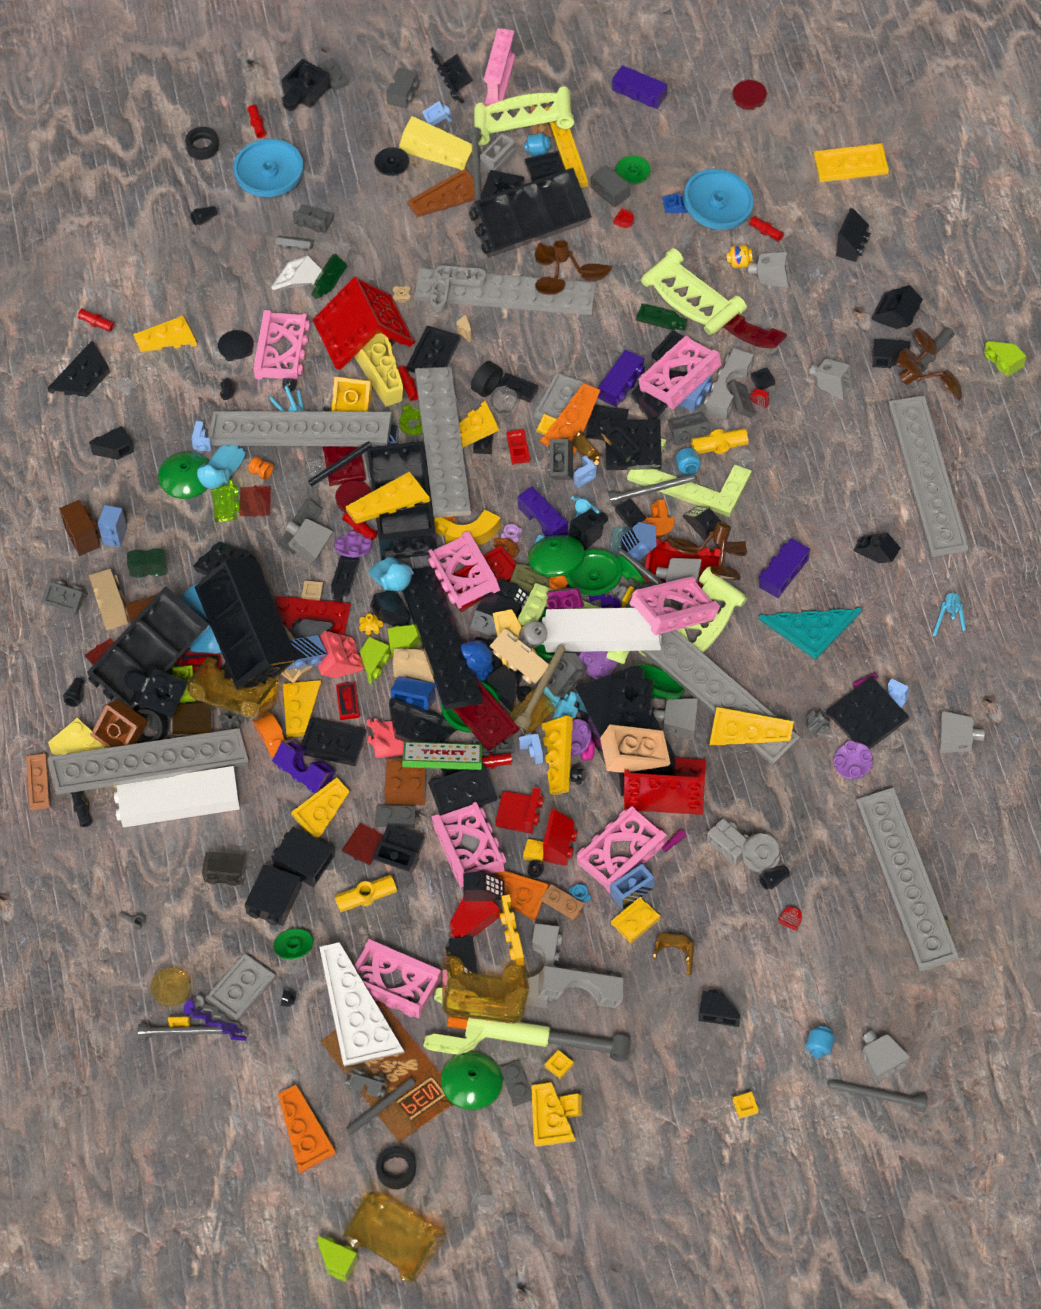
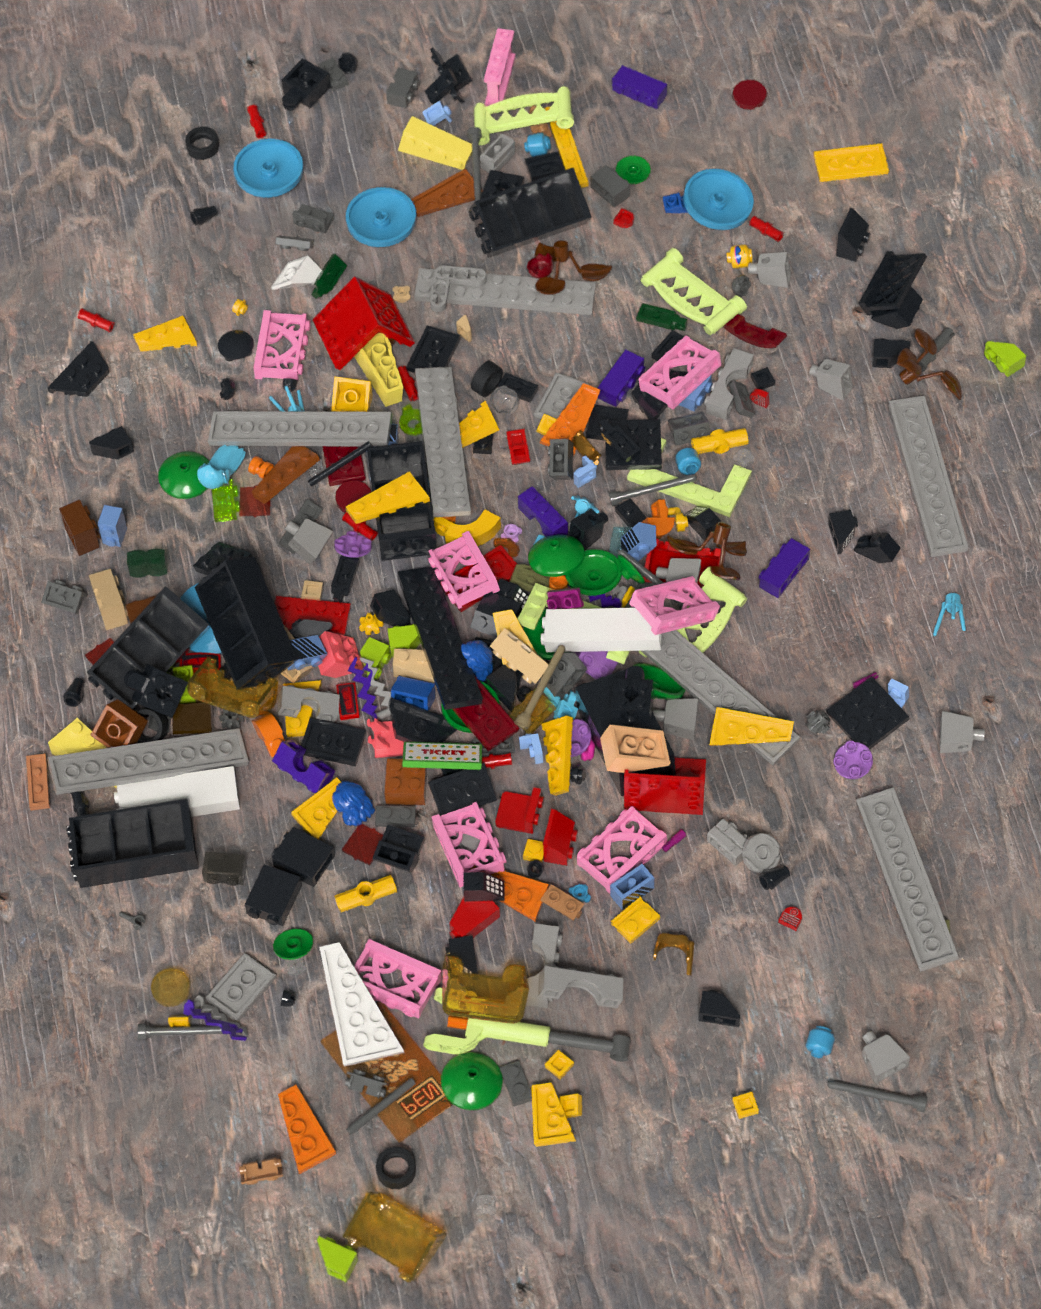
light blue bracket [192,421,212,451] -> none
medium azure hair [368,557,414,592] -> none
black dish [375,147,409,176] -> none
yellow wing [499,895,524,967] -> none
light grey head [519,621,547,648] -> none
teal tile [758,608,862,660] -> none
none -> black container [66,799,199,888]
none -> yellow plate [232,299,248,316]
none -> medium nougat hinge [239,1157,283,1185]
none -> dark orange wing [252,446,320,504]
none -> light grey arch [277,685,340,723]
none -> blue hair [332,781,375,826]
none -> black plate [338,52,357,74]
none -> dark azure dish [346,187,416,247]
none -> piece [348,657,391,721]
none -> black plate [425,68,458,104]
none -> dark red hair [527,253,554,279]
none -> yellow plate [668,507,688,532]
none -> dark grey plate [732,275,751,297]
none -> black slope [828,509,858,554]
none -> black fence [859,251,927,316]

